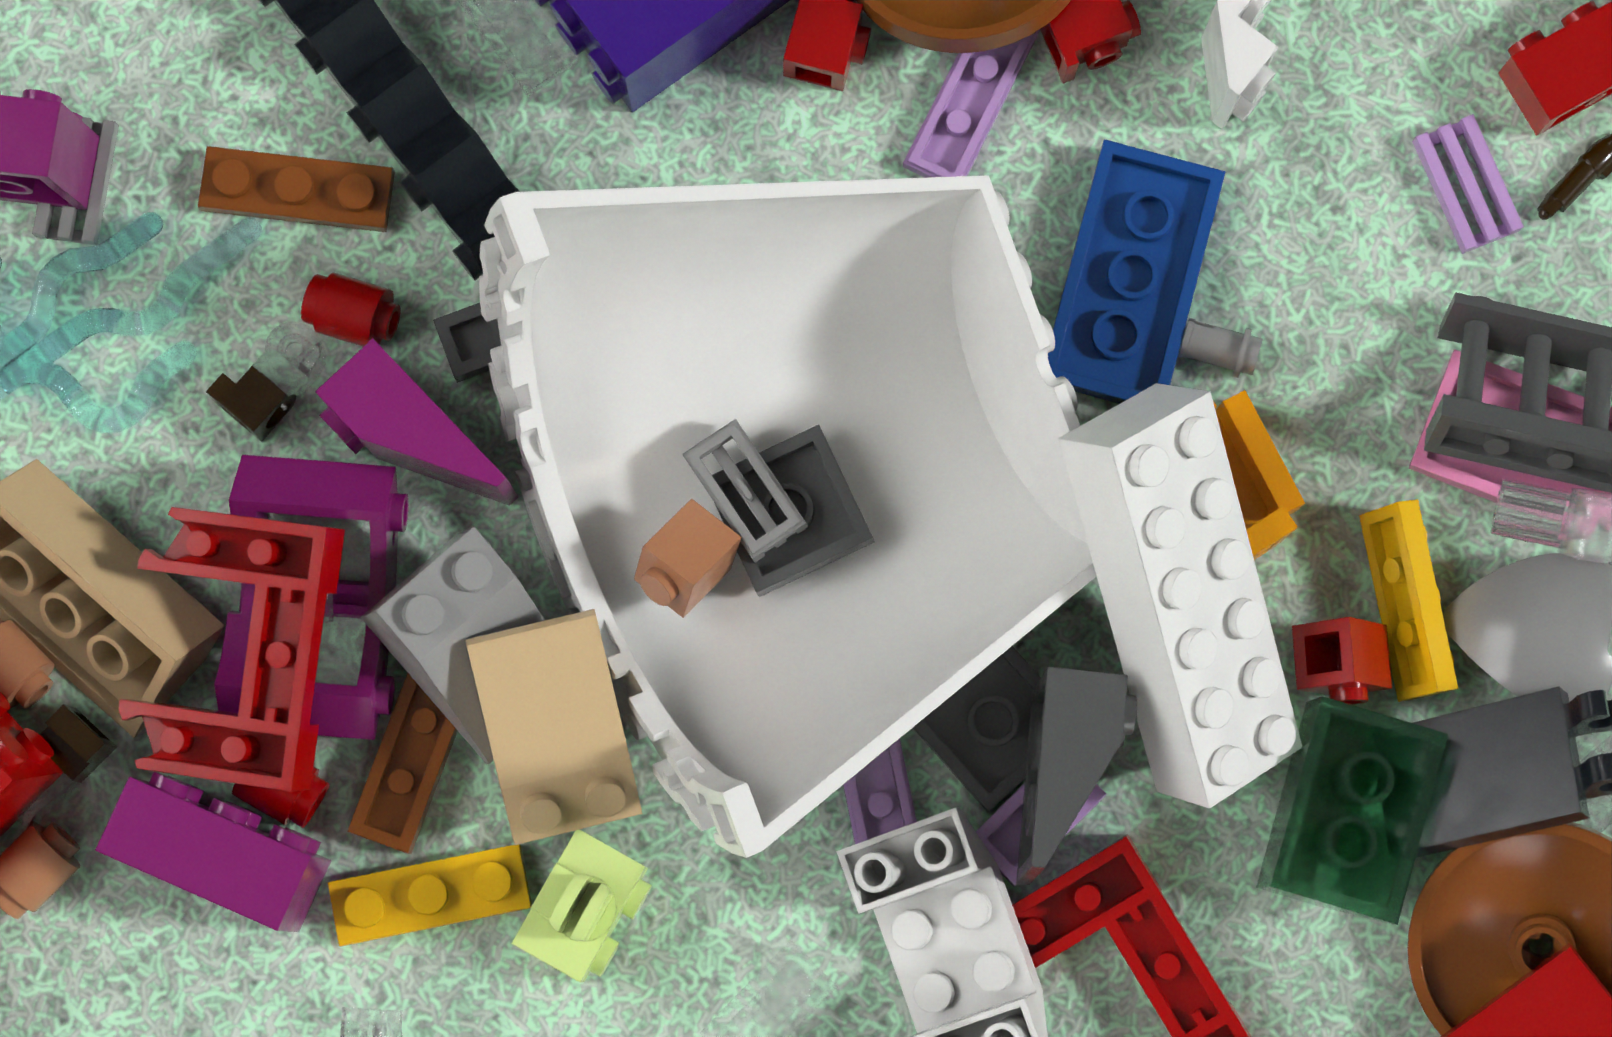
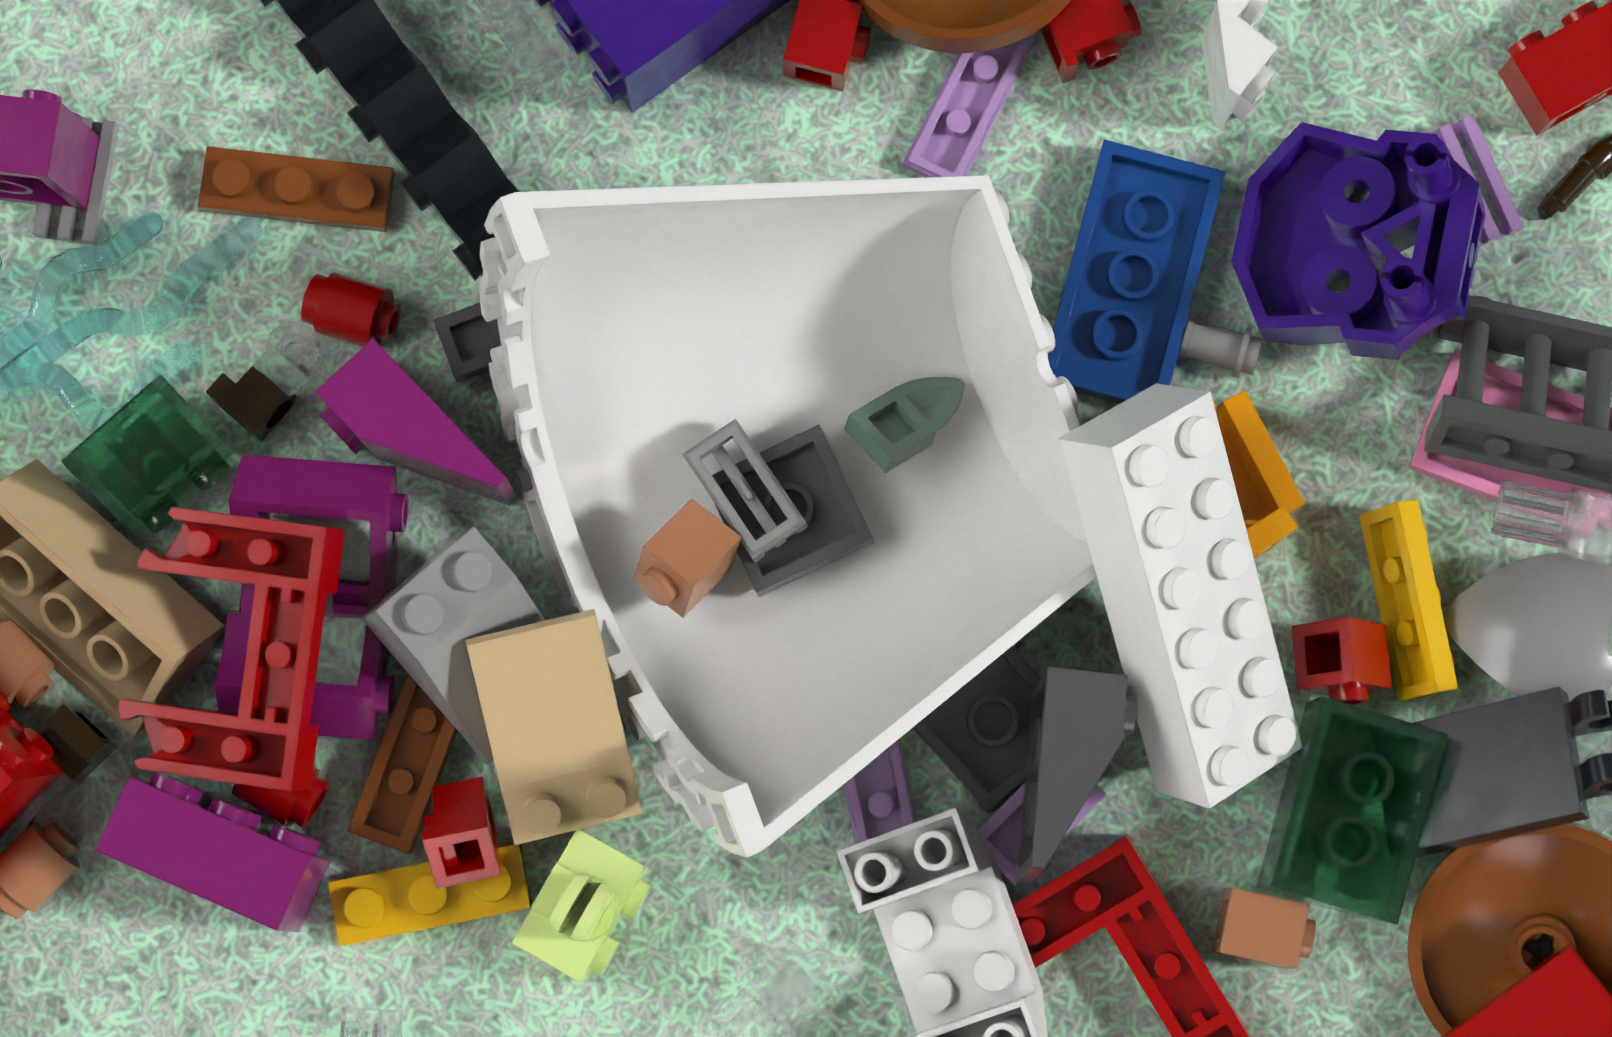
none -> clear green slope [61,374,236,536]
none -> red brick [422,776,501,889]
none -> sand green plate [844,377,965,473]
none -> nougat brick [1212,887,1316,969]
none -> dark purple brick [1231,122,1486,360]

